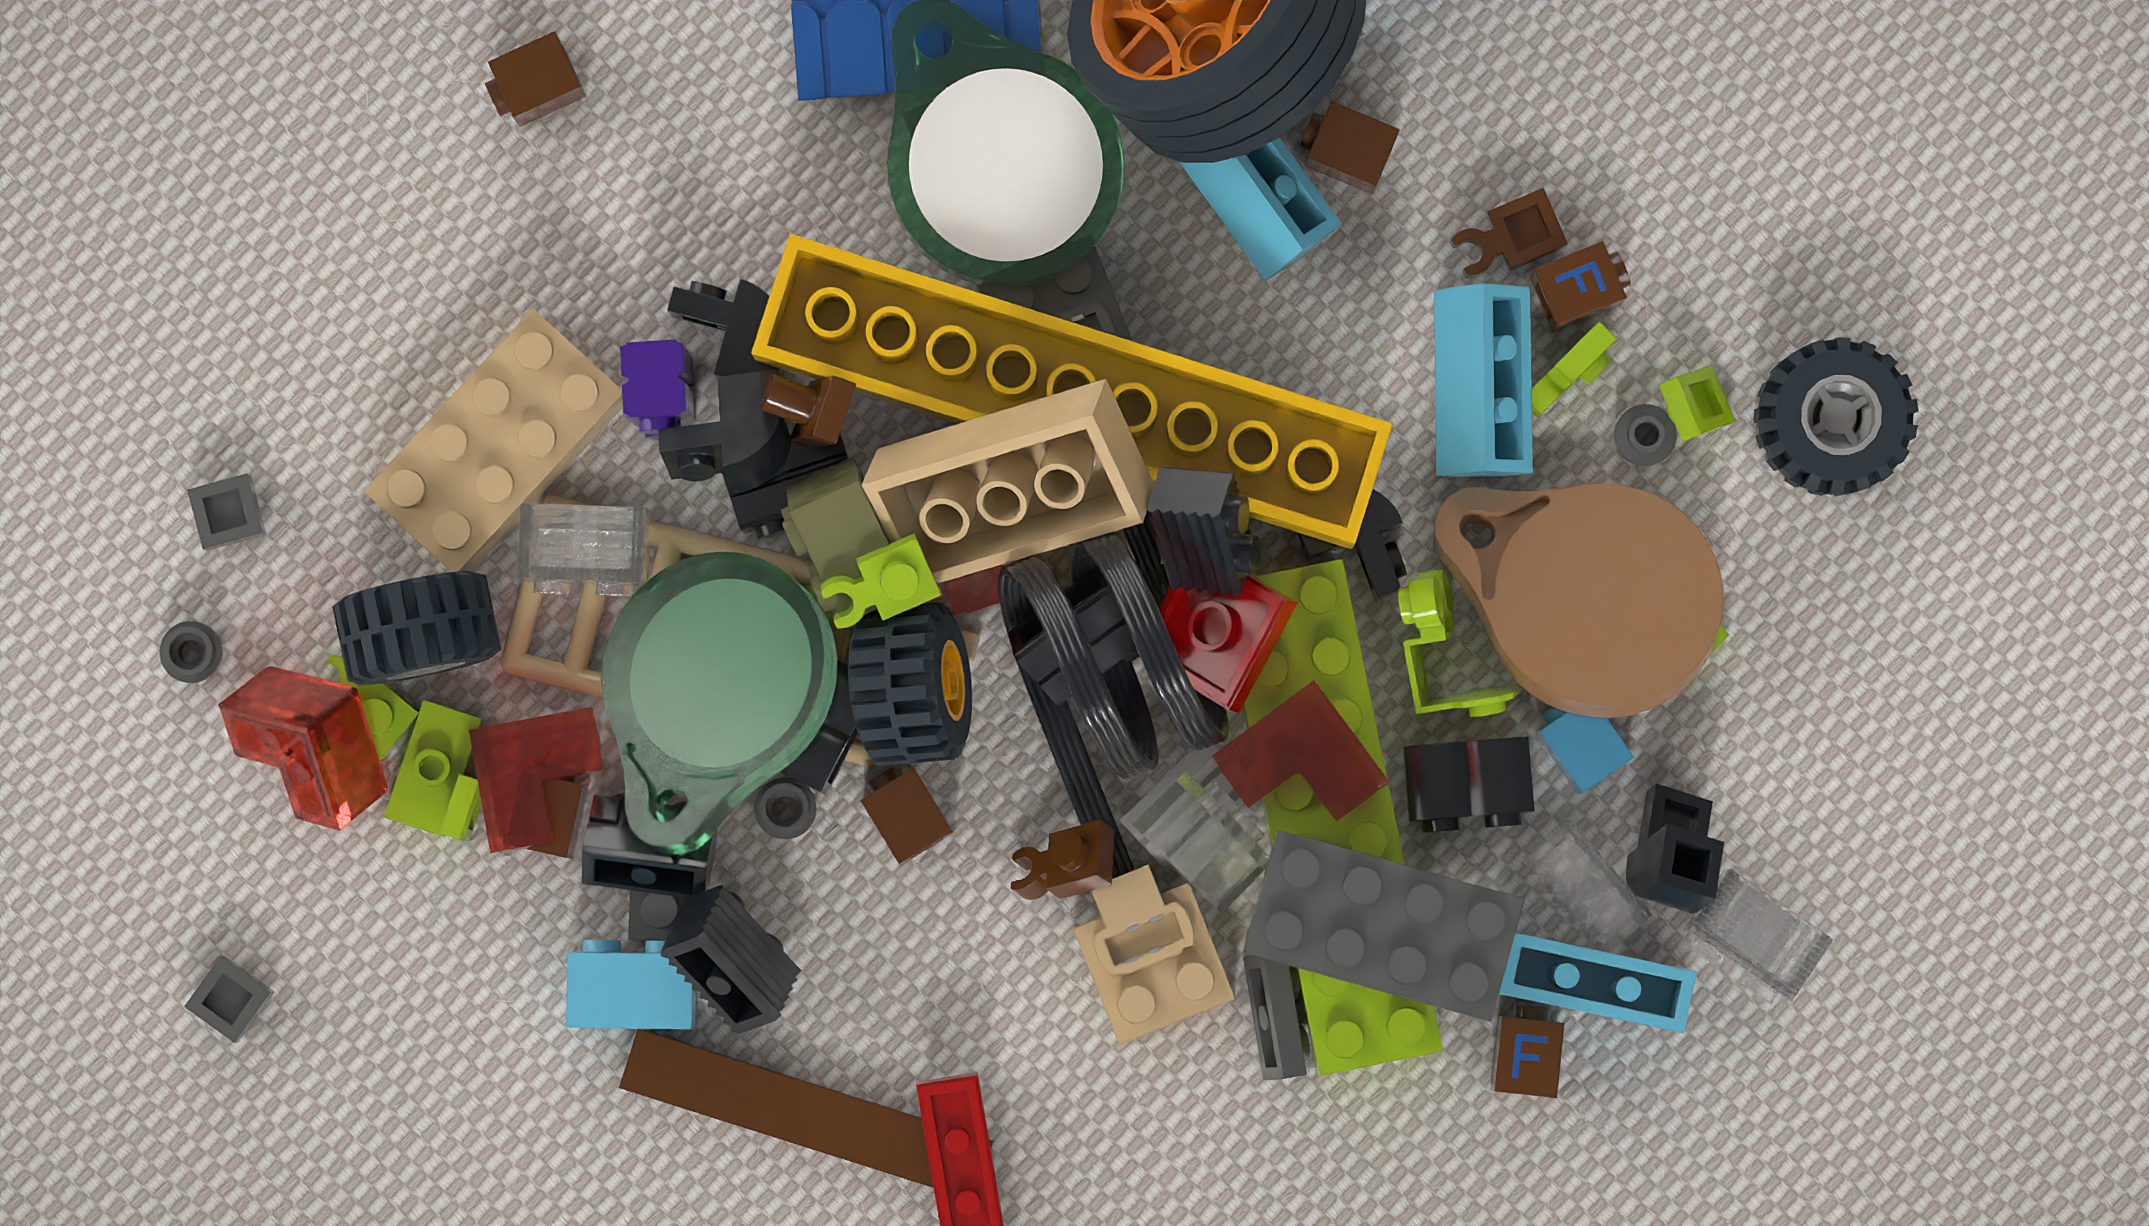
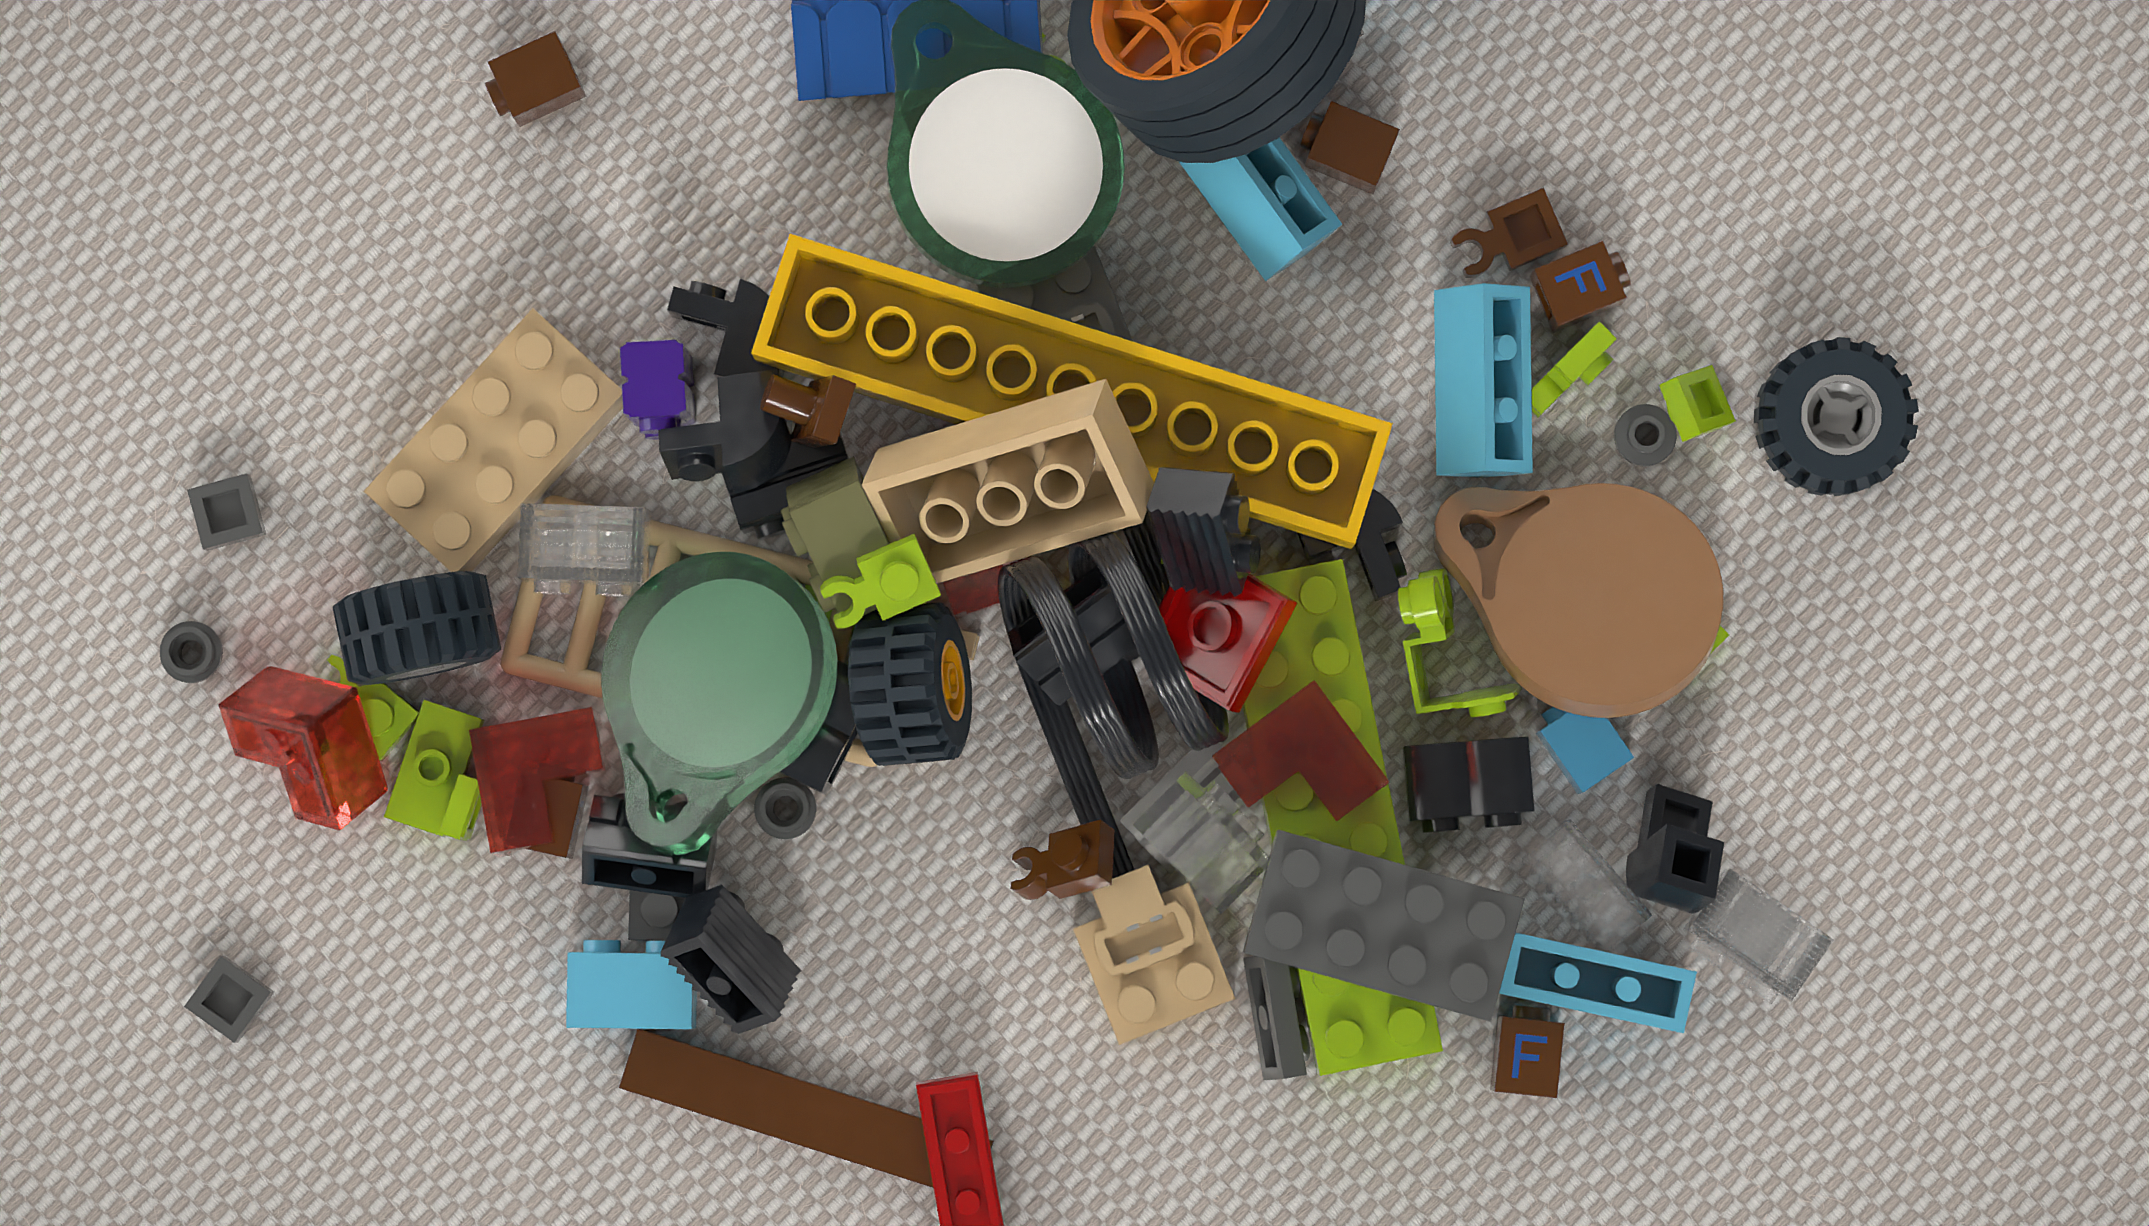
reddish brown brick [860,765,954,865] -> none

